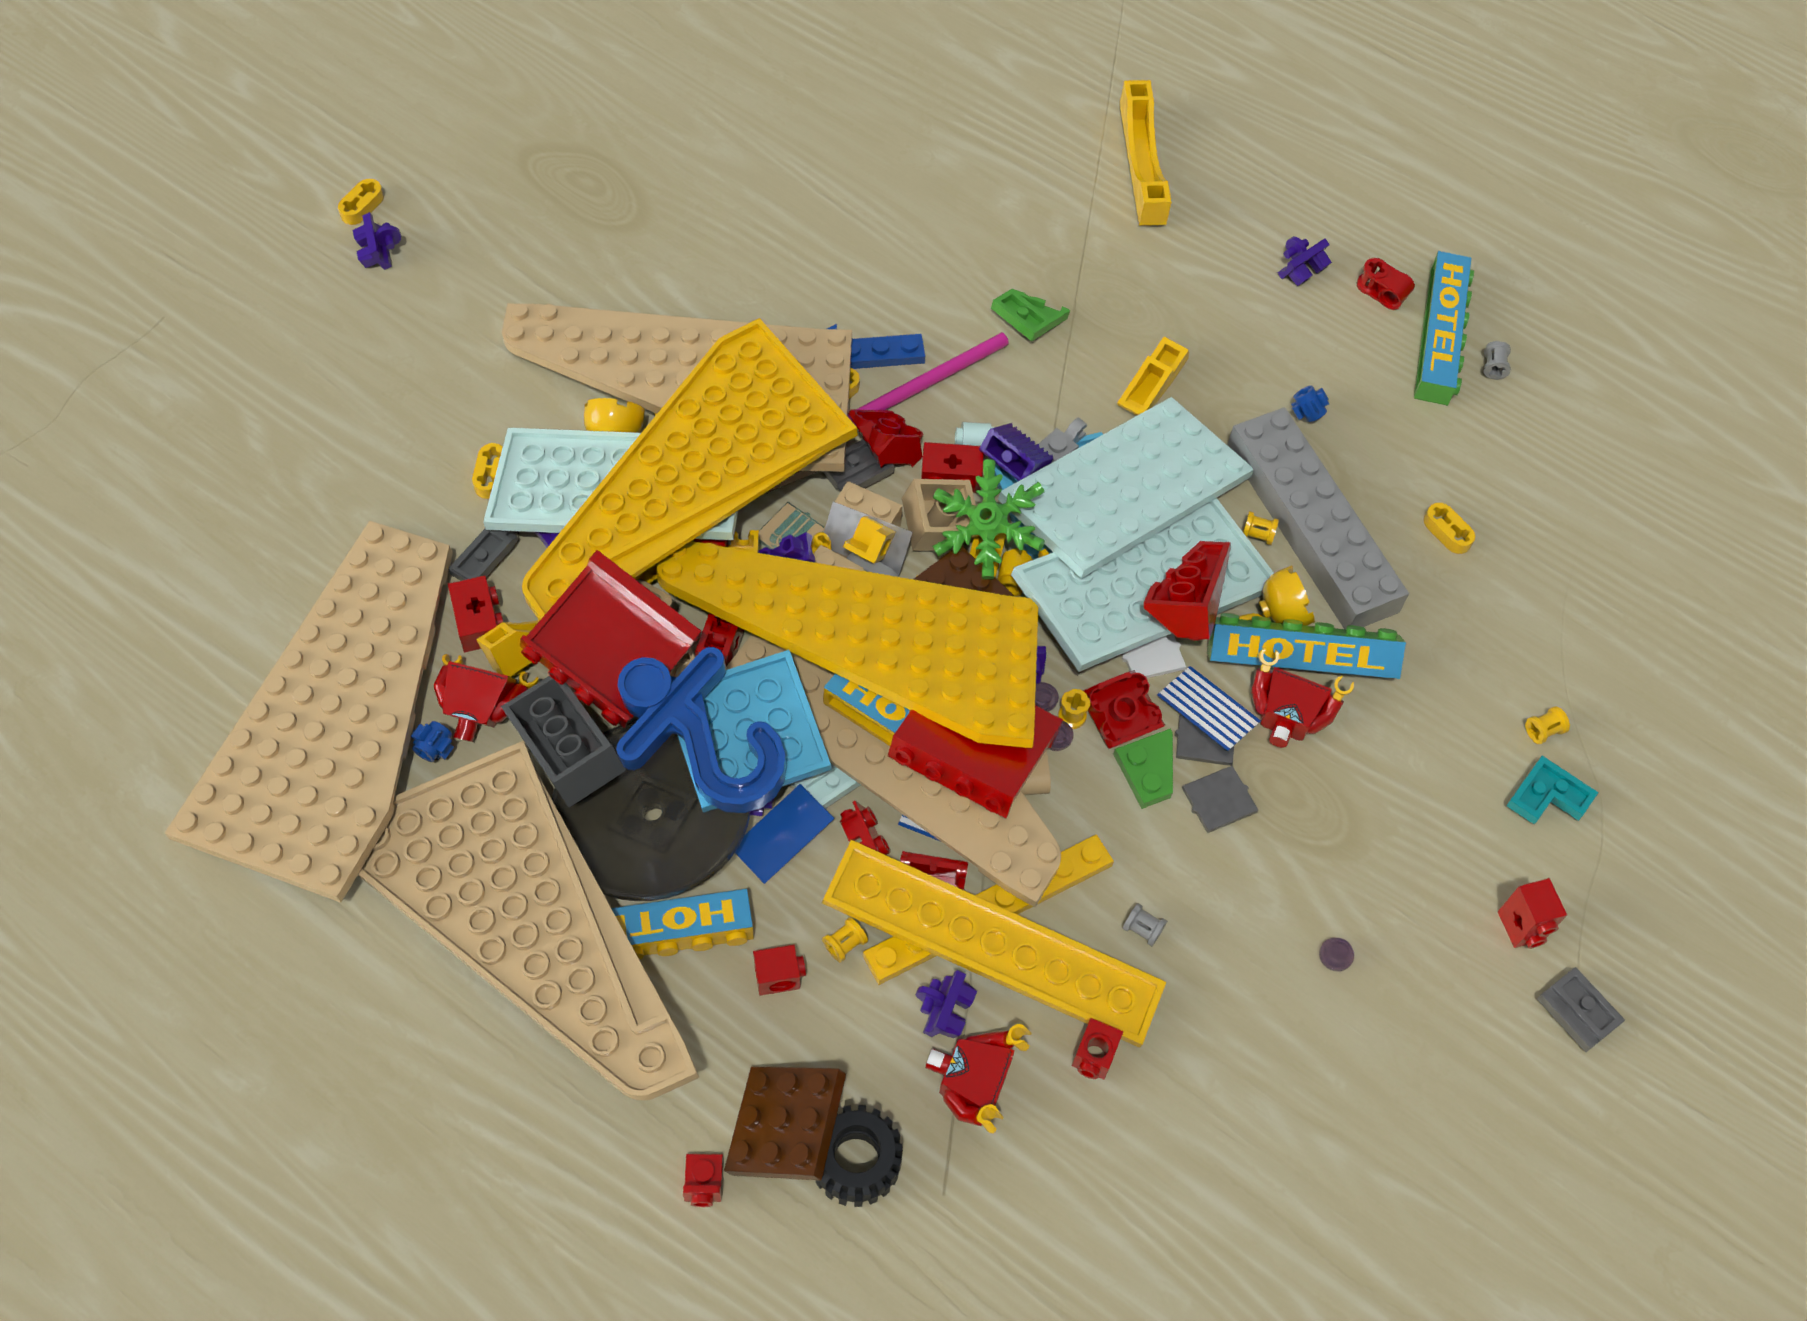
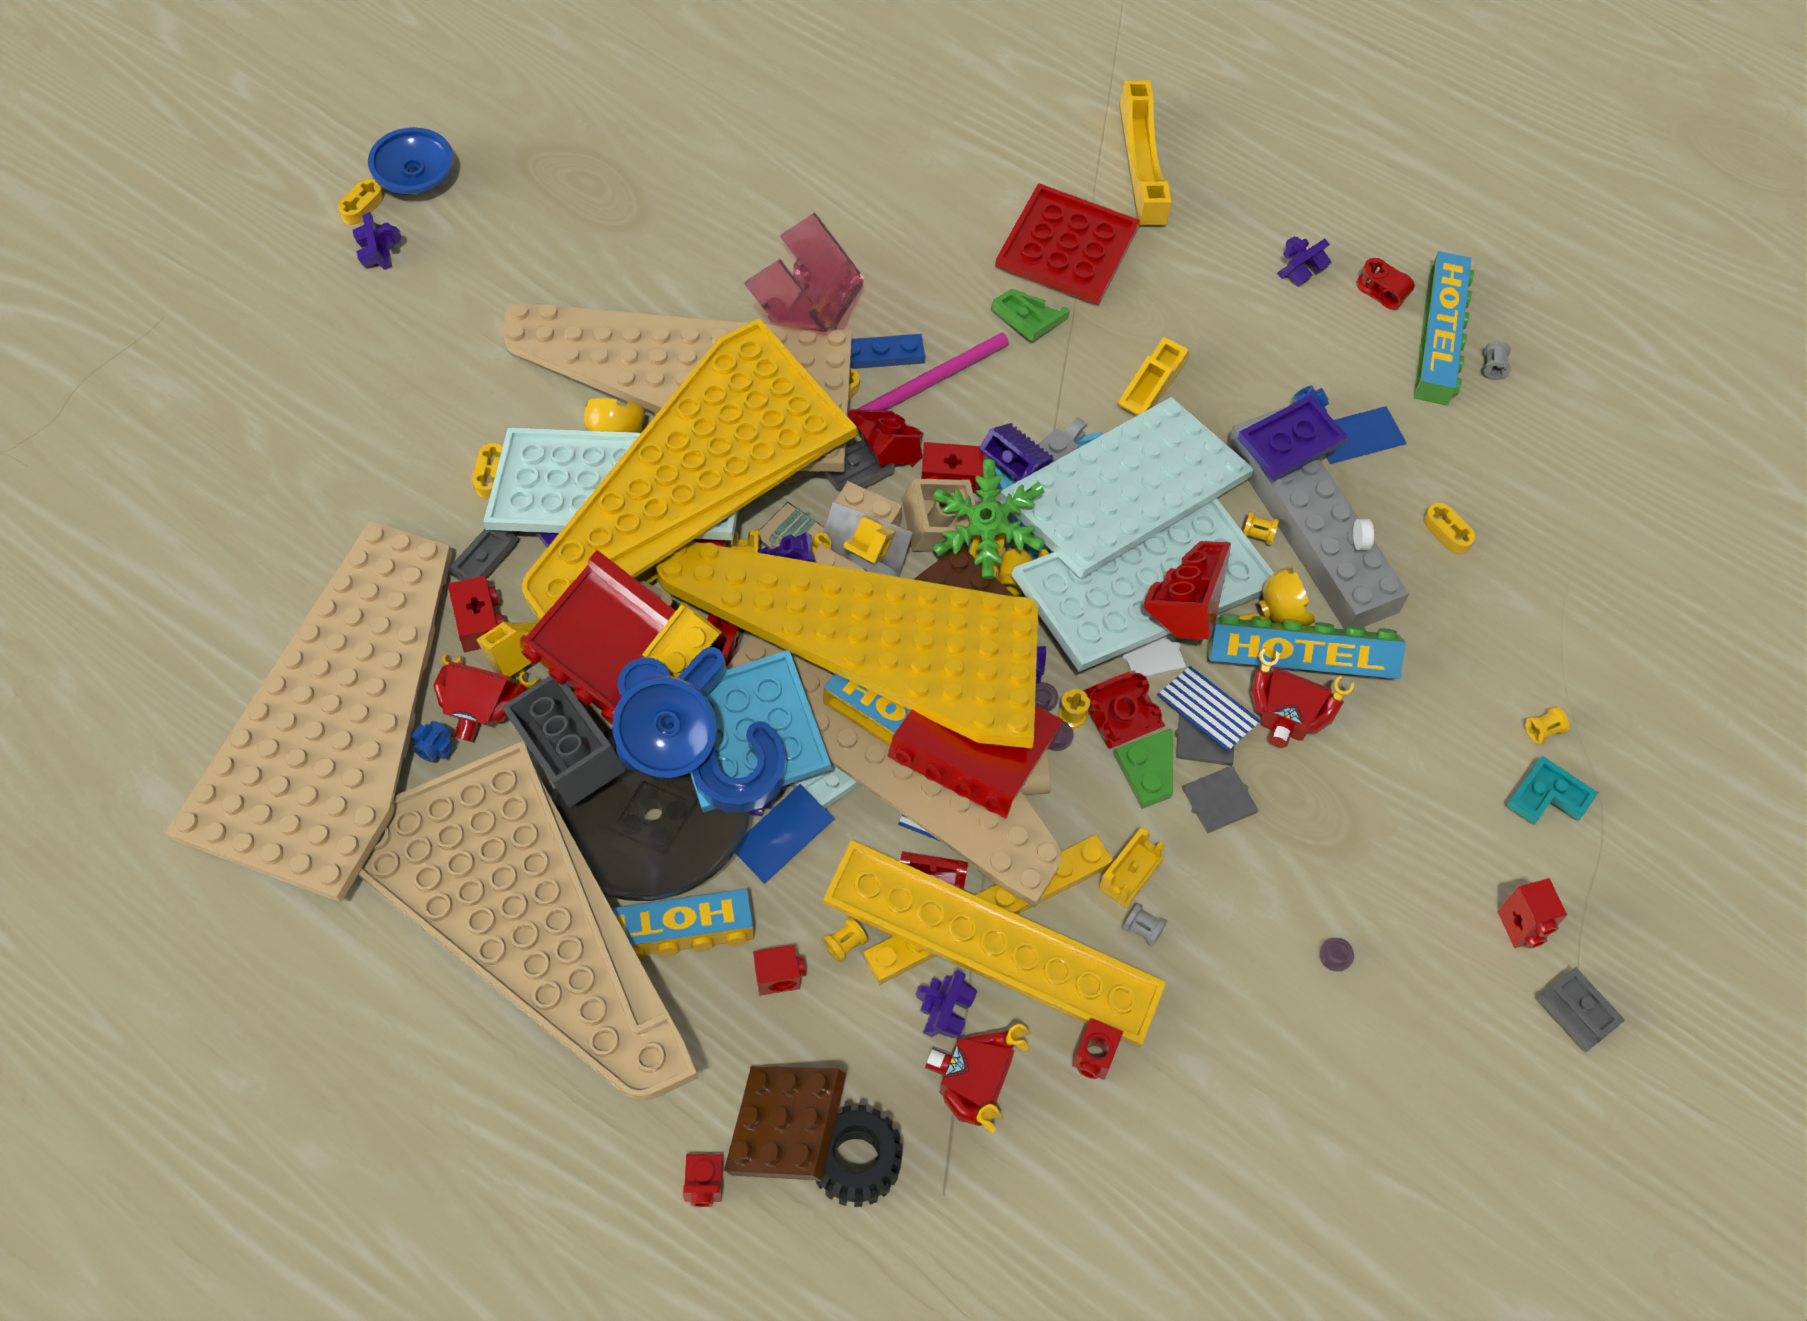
red hinge [840,801,891,856] -> none
light aqua brick [955,422,994,446] -> none
none -> blue dish [368,127,454,194]
none -> blue dish [612,676,717,778]
none -> yellow plate [642,602,722,677]
none -> clear pink windscreen [744,212,863,332]
none -> red plate [995,183,1140,305]
none -> yellow hinge [1099,827,1165,908]
none -> dark purple plate [1237,395,1348,481]
none -> blue sticker [1325,406,1407,464]
none -> white tile [1353,519,1374,550]

